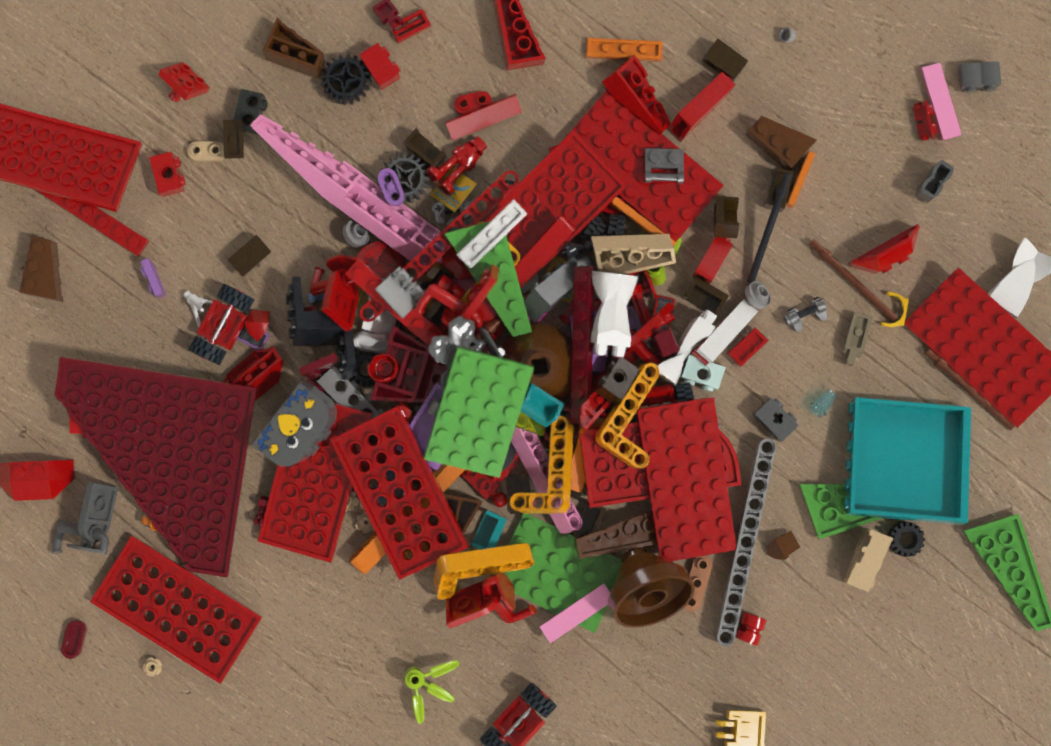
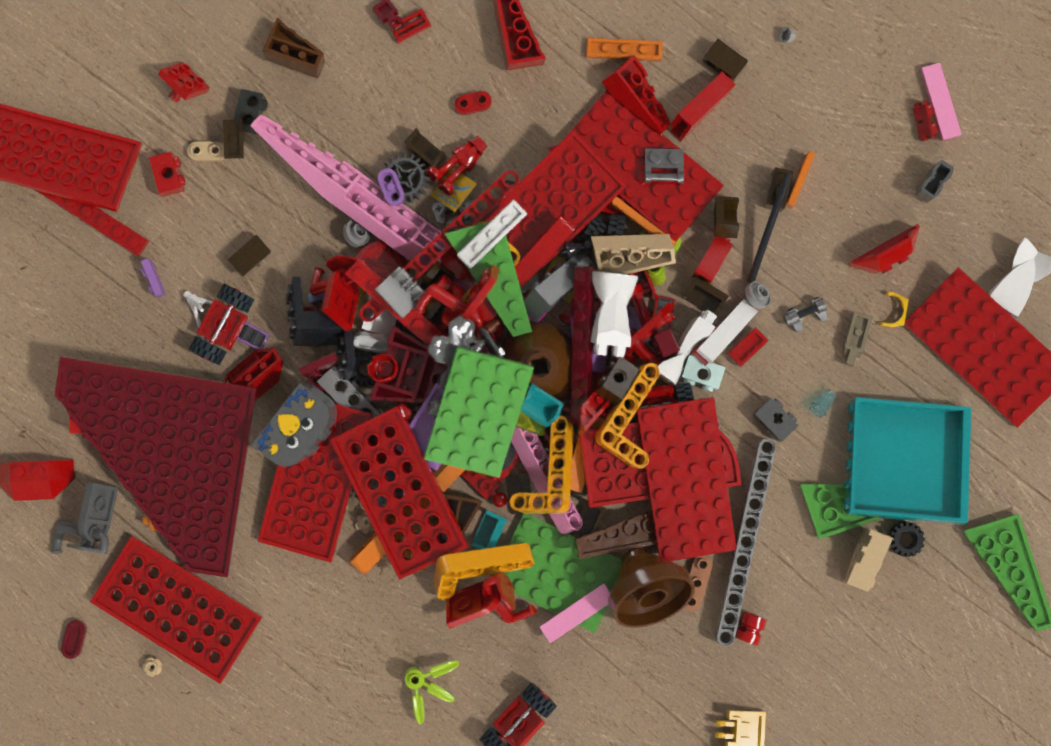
reddish brown wedge [19,236,63,302] -> none
red tile [245,310,270,341] -> none
dark red arm [253,496,269,527] -> none
black gear [320,54,372,105] -> none
red brick [359,43,401,91] -> none
tile [445,94,522,141] -> none
reddish brown wedge [746,116,817,171] -> none
reddish brown tile [767,531,800,560] -> none
copper bar [809,239,897,322] -> none
copper bar [924,348,1015,430] -> none
dark grey brick [958,61,1001,93] -> none

